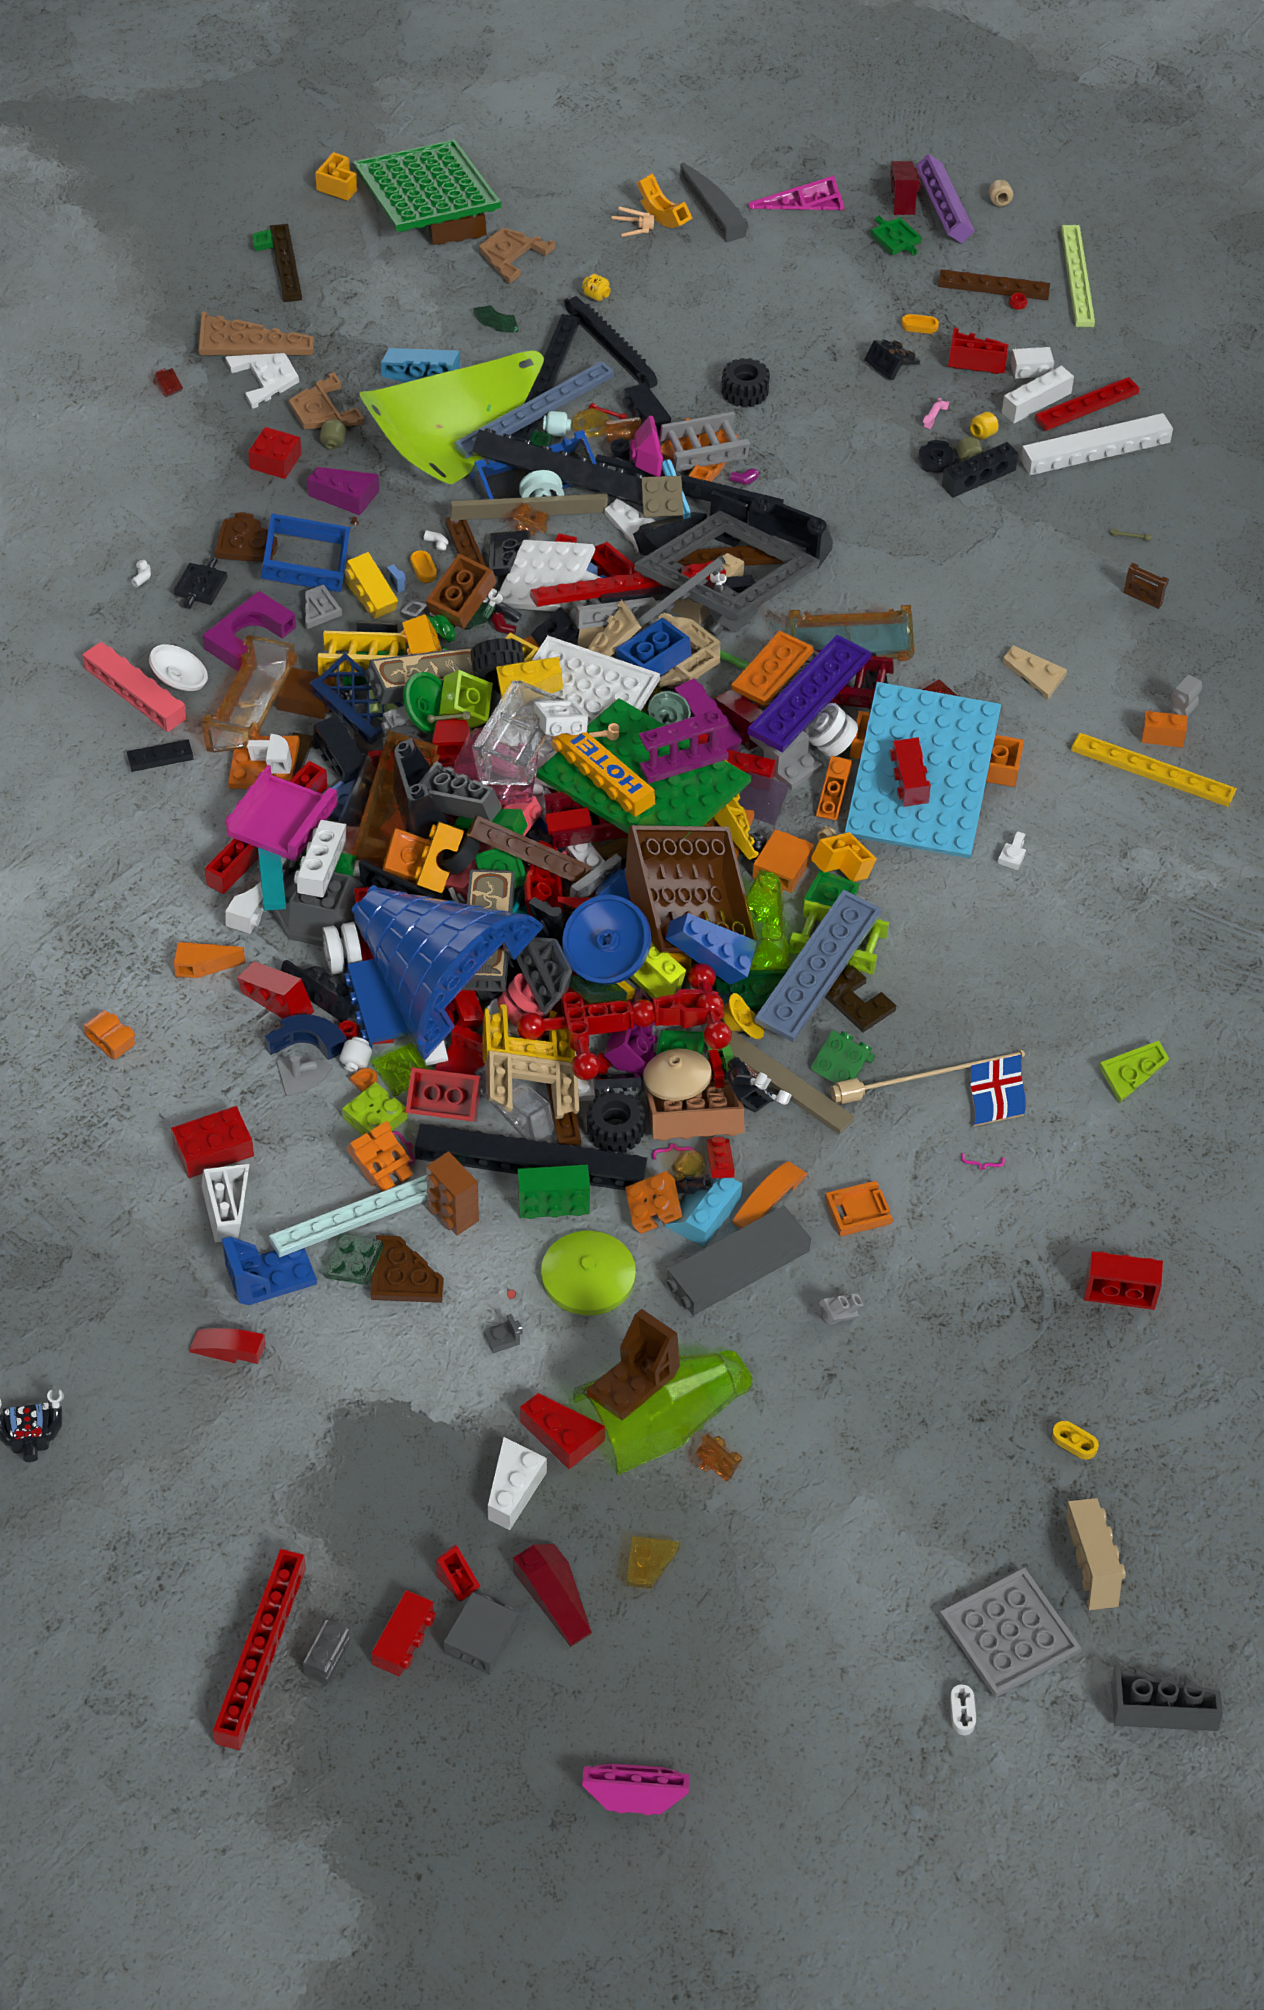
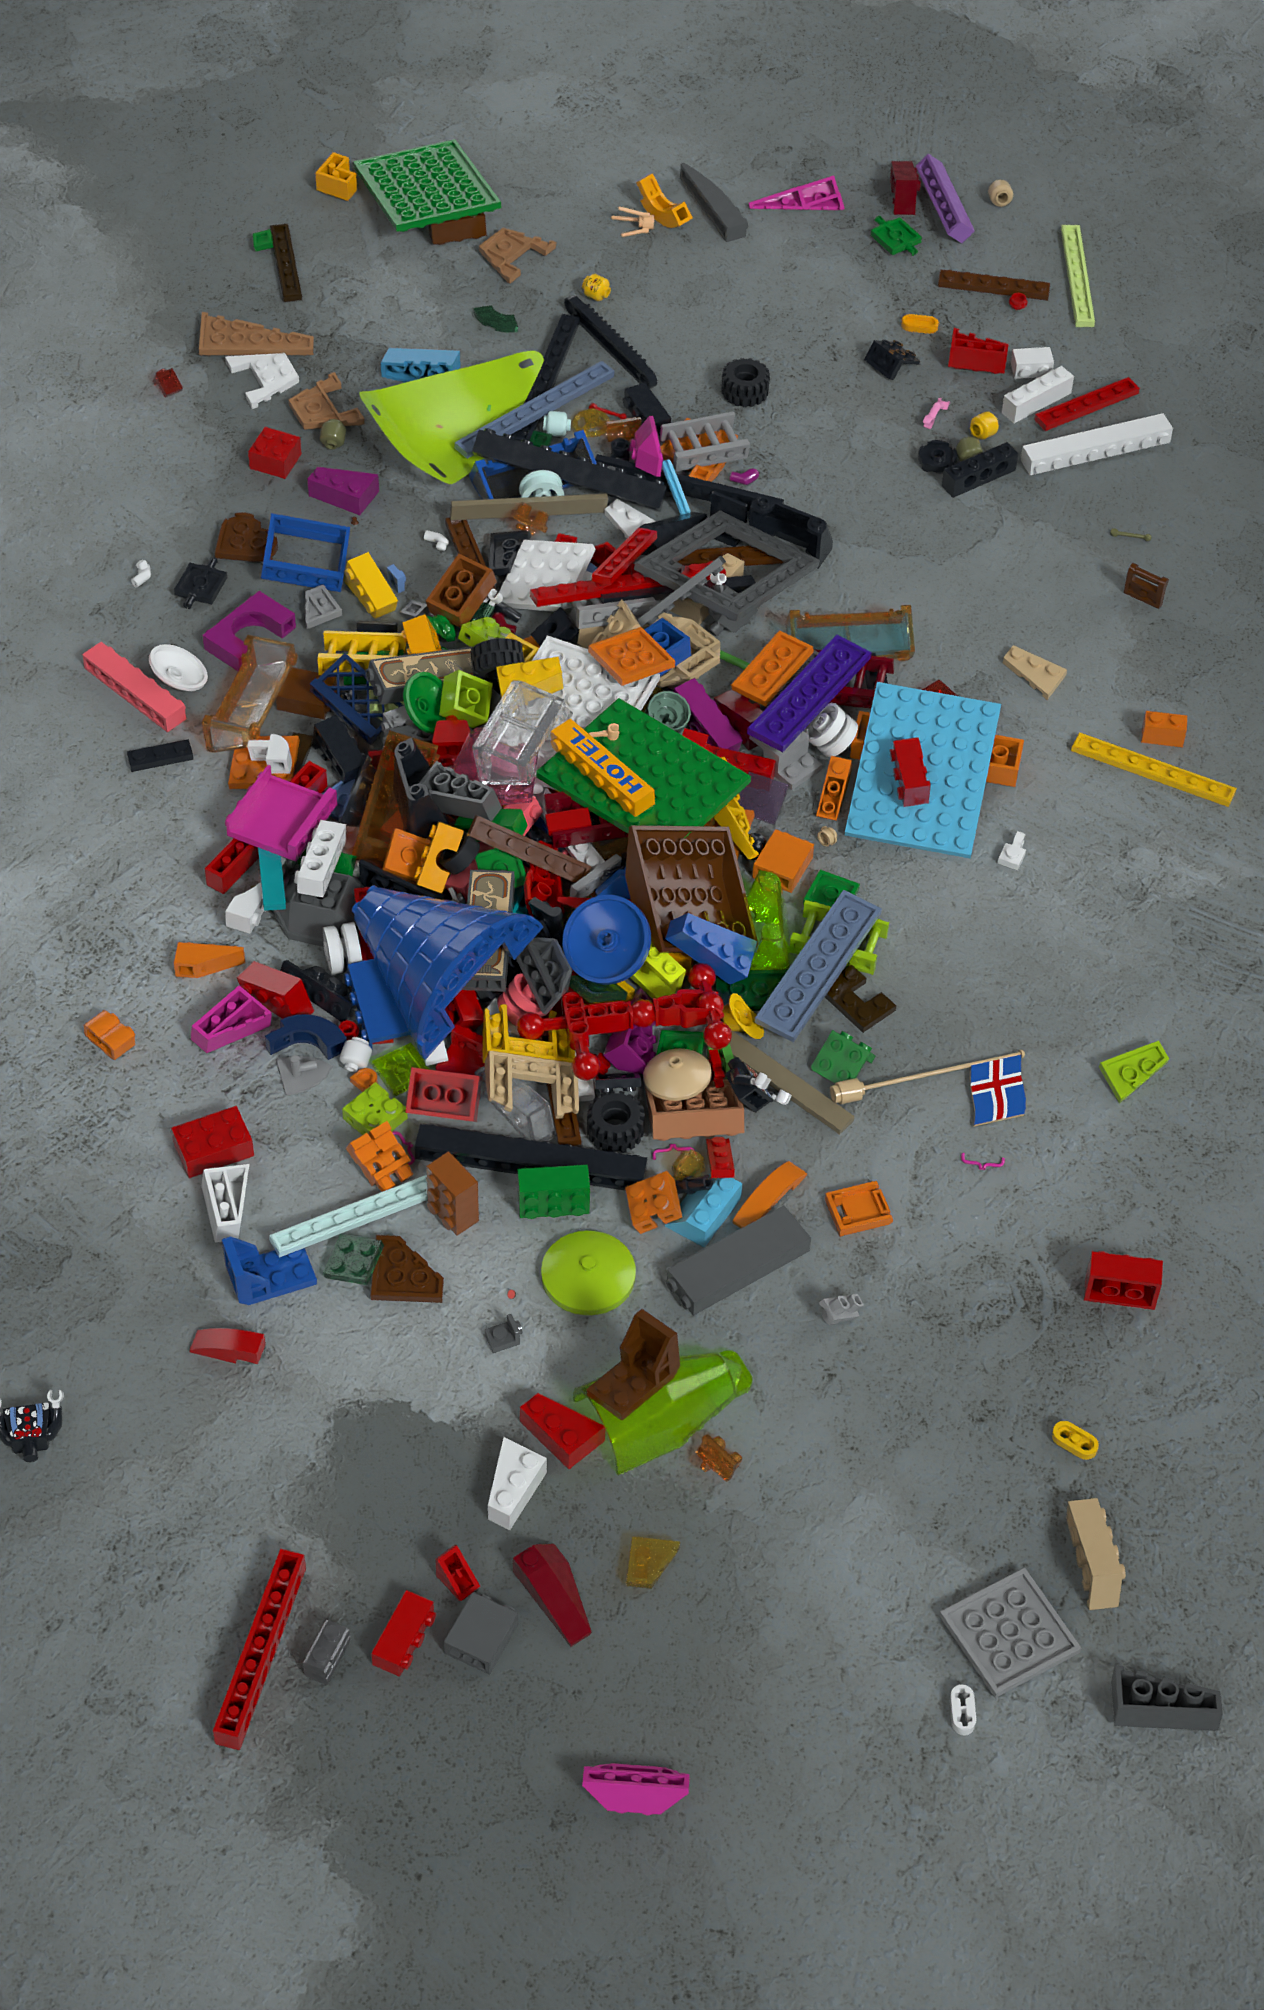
light orange tile [410,550,437,583] -> none
olive hinge [427,711,471,723] -> none
white plate [533,700,588,736] -> none
magenta fence [639,709,728,784] -> none
dark tan plate [642,476,683,518] -> none
light orange brick [811,832,877,882] -> none
light grey brick [1168,674,1202,717] -> none
none -> dark pink wedge [191,985,272,1053]
none -> lime piece [458,617,515,647]
none -> orange plate [588,627,675,686]
none -> red plate [591,527,657,586]

